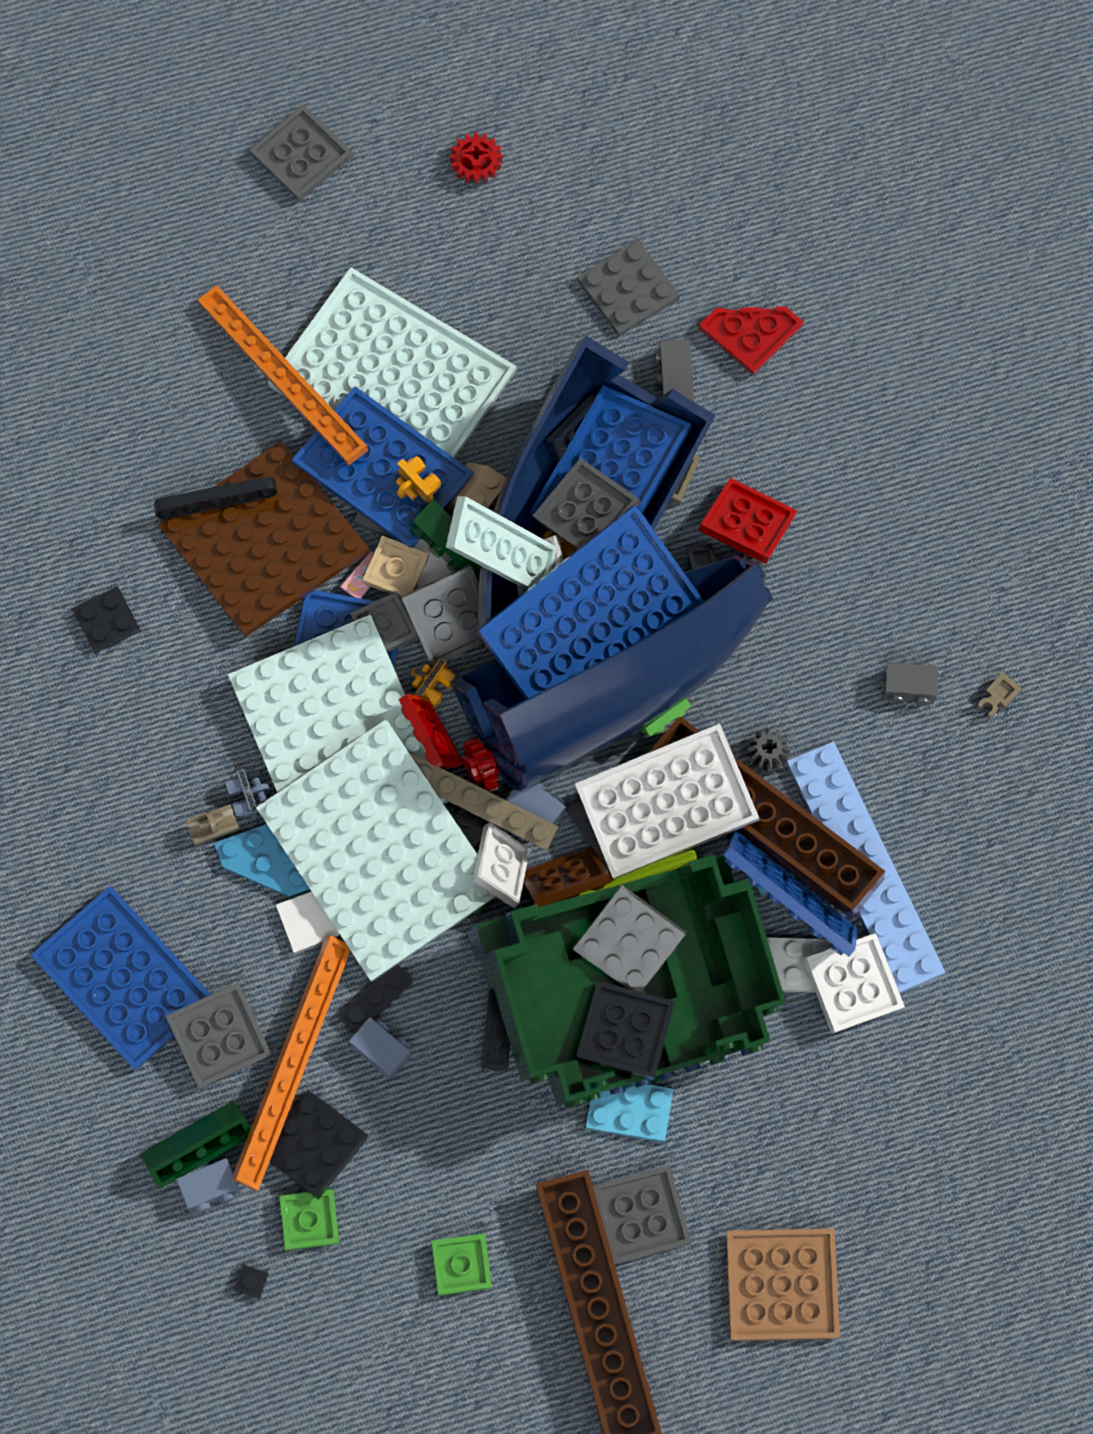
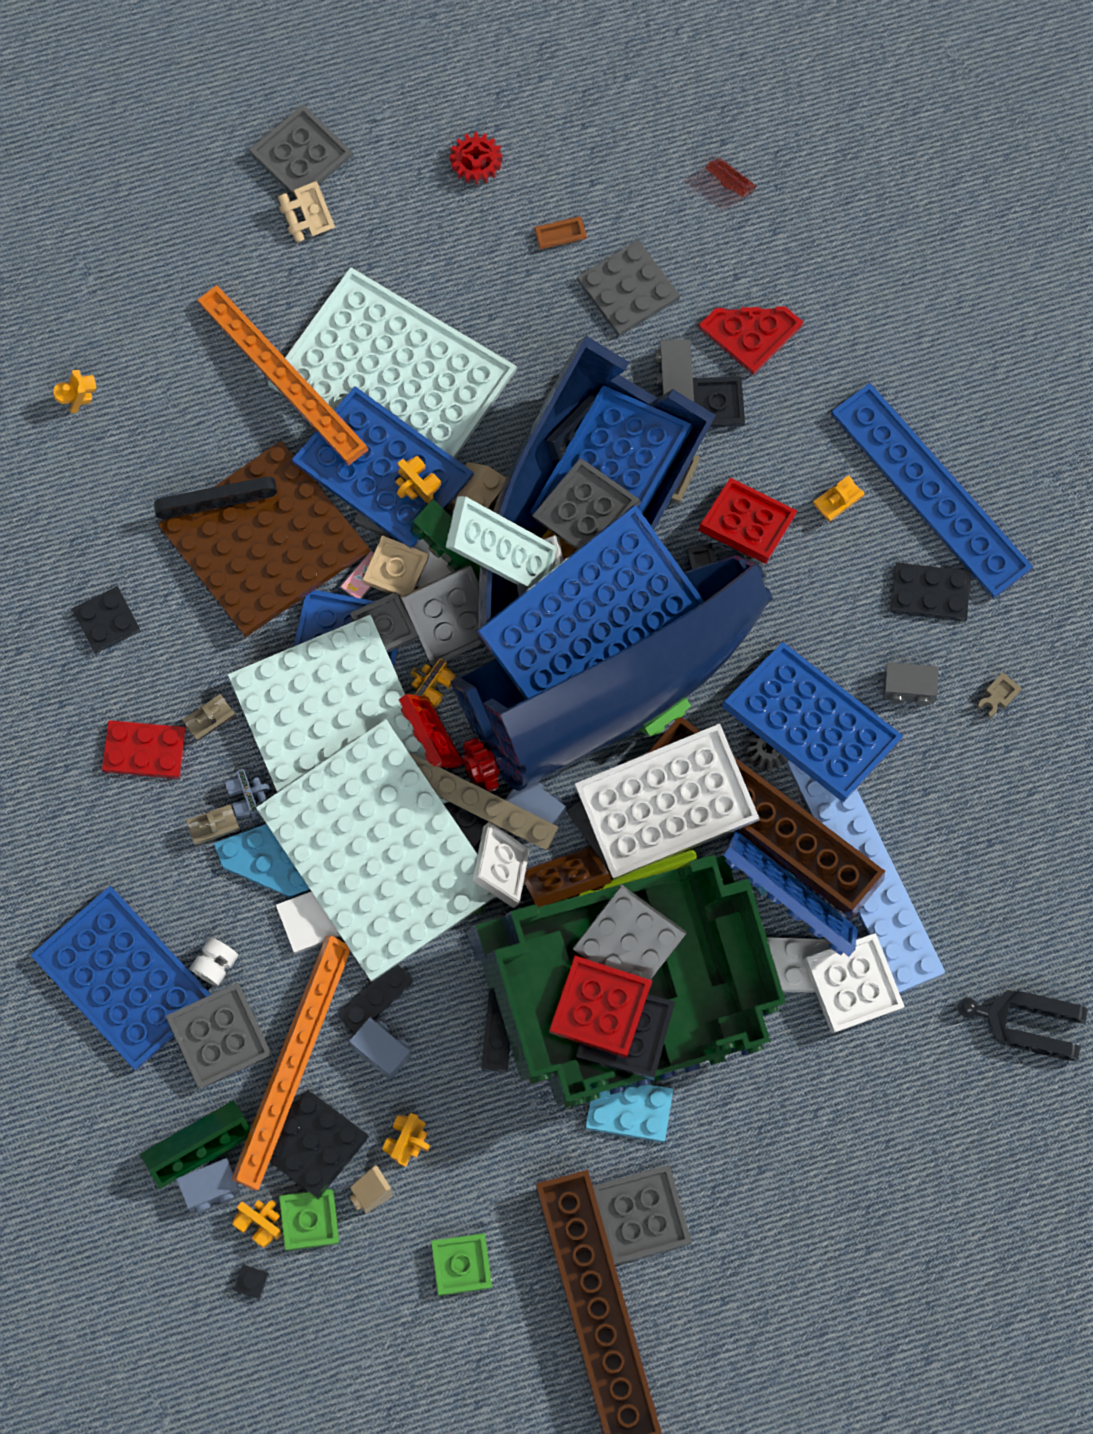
medium nougat plate [726,1229,840,1341] -> none
none -> light orange hips [53,370,97,413]
none -> red plate [102,720,186,779]
none -> dark tan hips [182,694,236,742]
none -> white wheel [190,937,238,987]
none -> light orange hips [232,1200,282,1249]
none -> tan plate [278,181,335,243]
none -> tan slope [349,1165,393,1214]
none -> light orange hips [382,1113,430,1167]
none -> dark orange tile [534,216,587,250]
none -> red plate [550,956,652,1058]
none -> black plate [693,376,745,428]
none -> clear red plate [705,158,757,197]
none -> blue plate [722,642,903,803]
none -> light orange hips [813,475,865,522]
none -> blue plate [831,383,1033,599]
none -> black plate [890,562,971,622]
none -> black piece [957,989,1088,1061]

